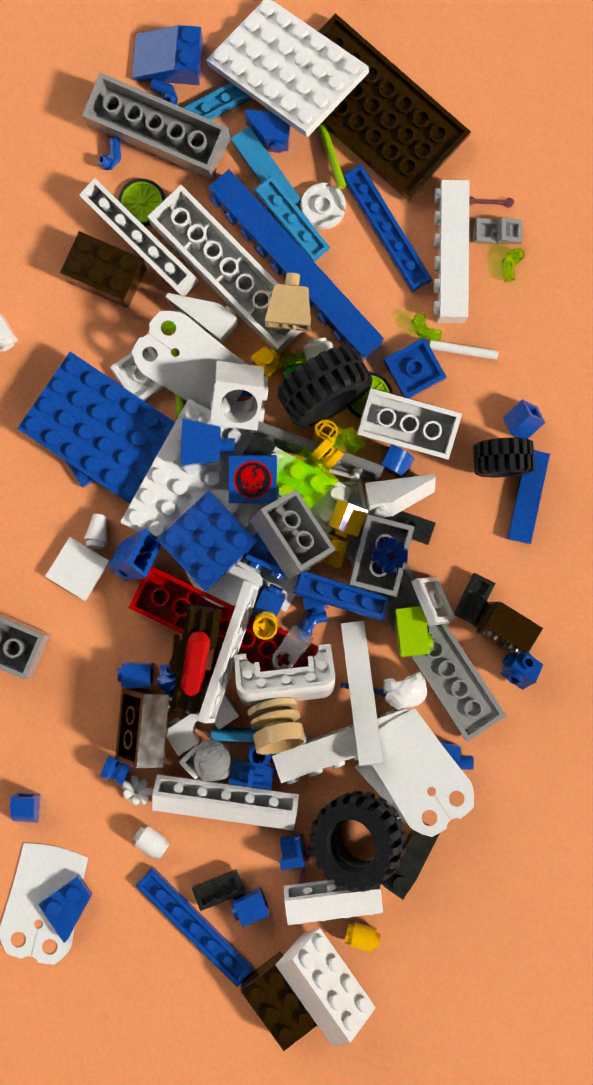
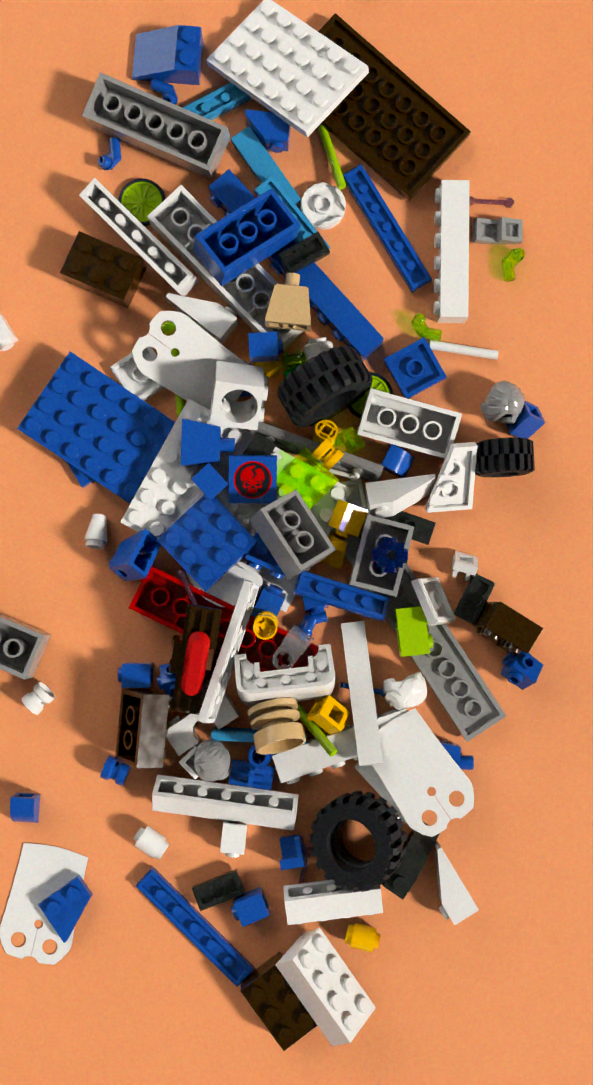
white tile [45,537,110,601] -> none
white plant [122,775,153,805] -> none
blue tile [507,450,550,544] -> none
none -> white wheel [21,682,55,715]
none -> clear purple hinge [177,569,198,605]
none -> blue panel [191,463,229,500]
none -> blue brick [193,188,300,287]
none -> white brick [220,821,248,857]
none -> blue brick [248,332,283,363]
none -> pearl dark grey plate [278,231,330,273]
none -> lime bar [297,701,338,757]
none -> yellow brick [306,695,350,735]
none -> white wing [425,442,478,513]
none -> white slope [434,842,479,925]
none -> white tile [452,551,478,581]
none -> light grey hair [480,381,525,424]

